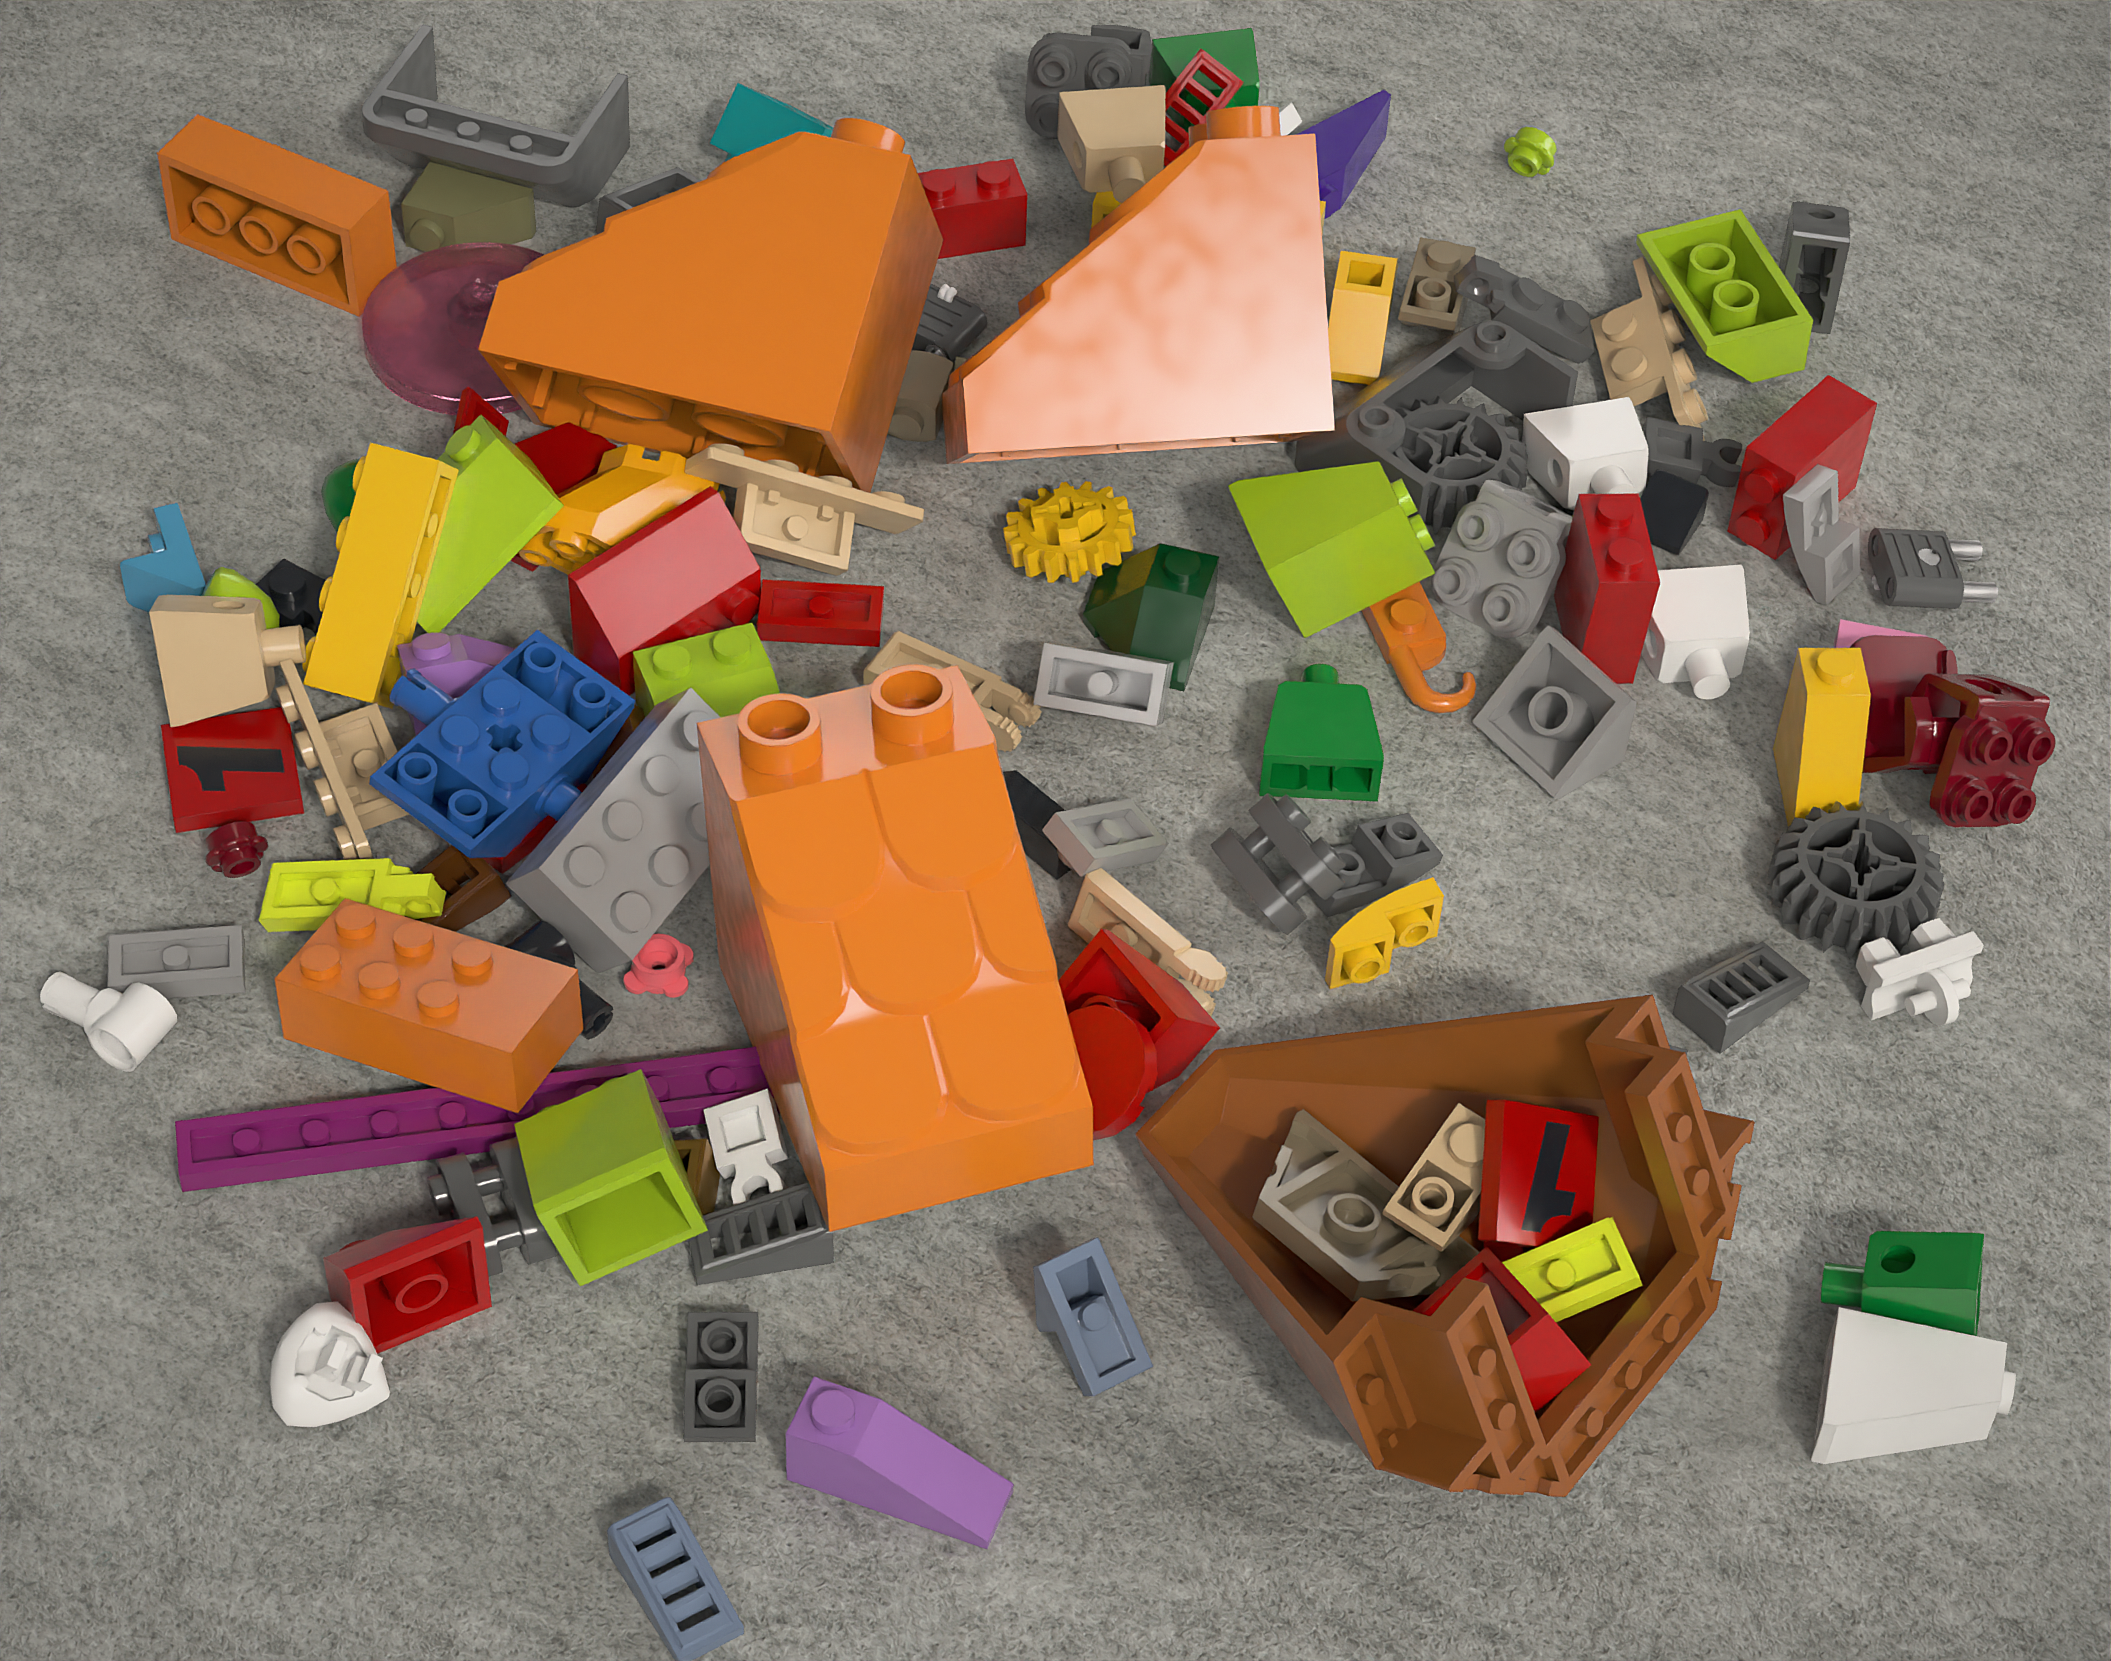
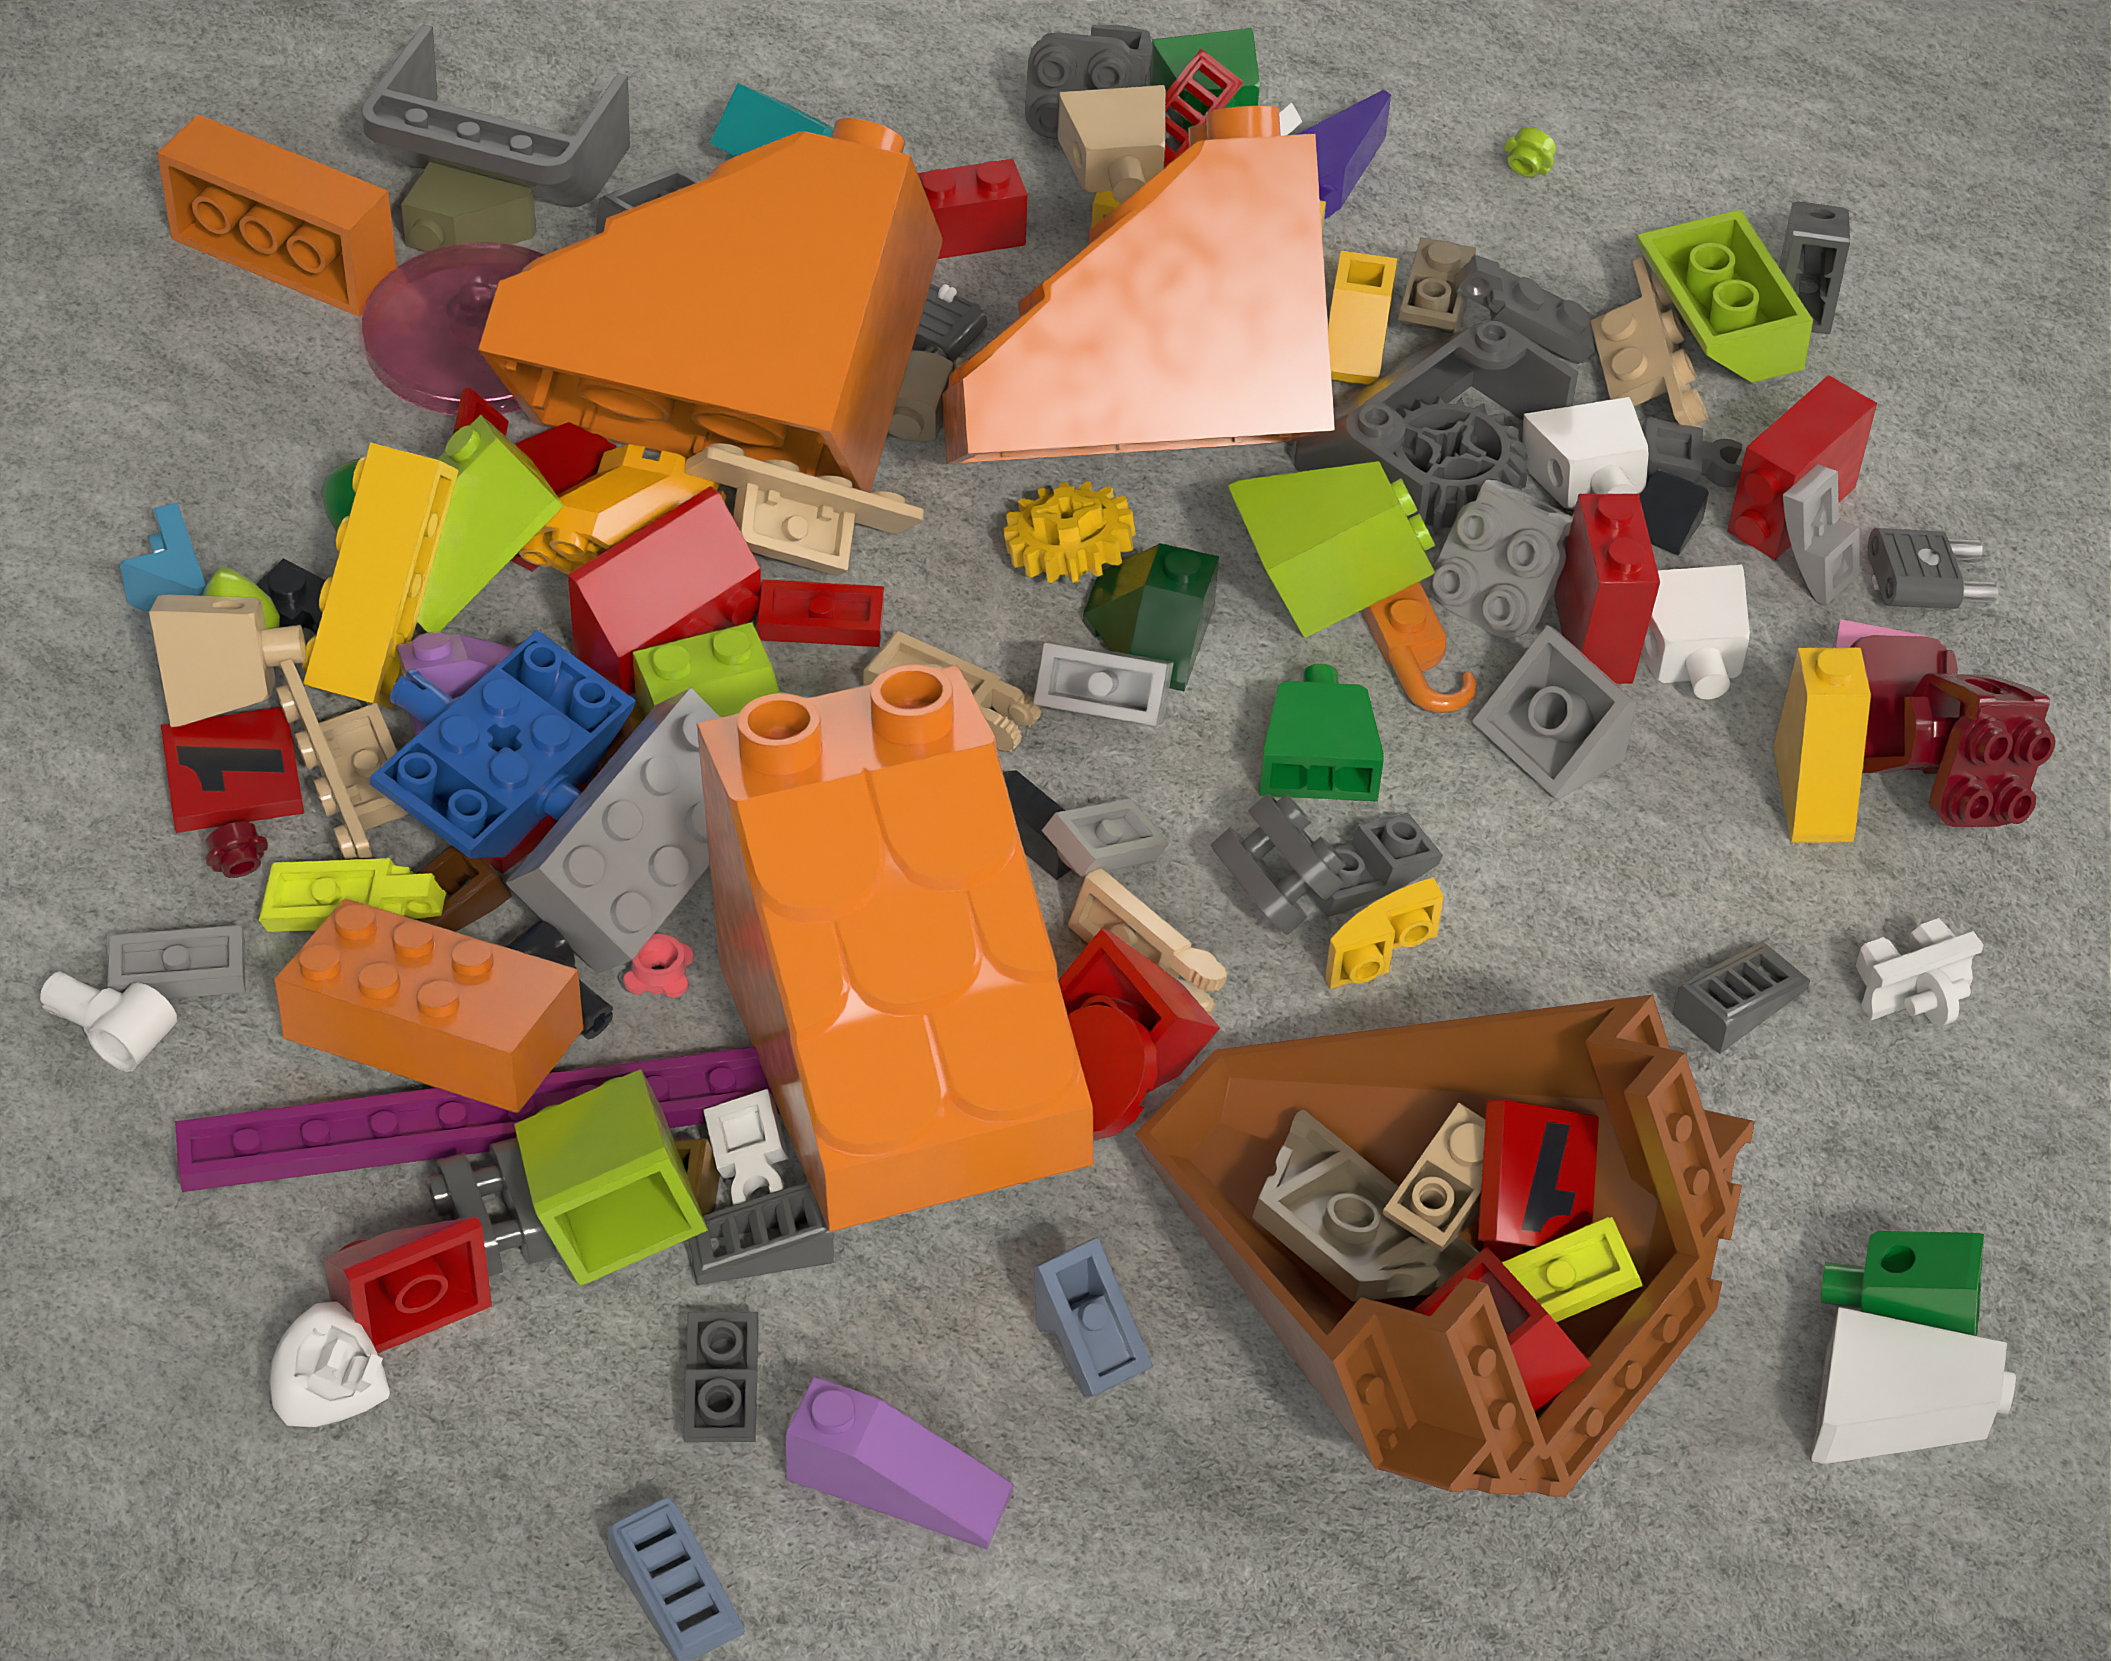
dark grey gear [1768,801,1944,959] -> none

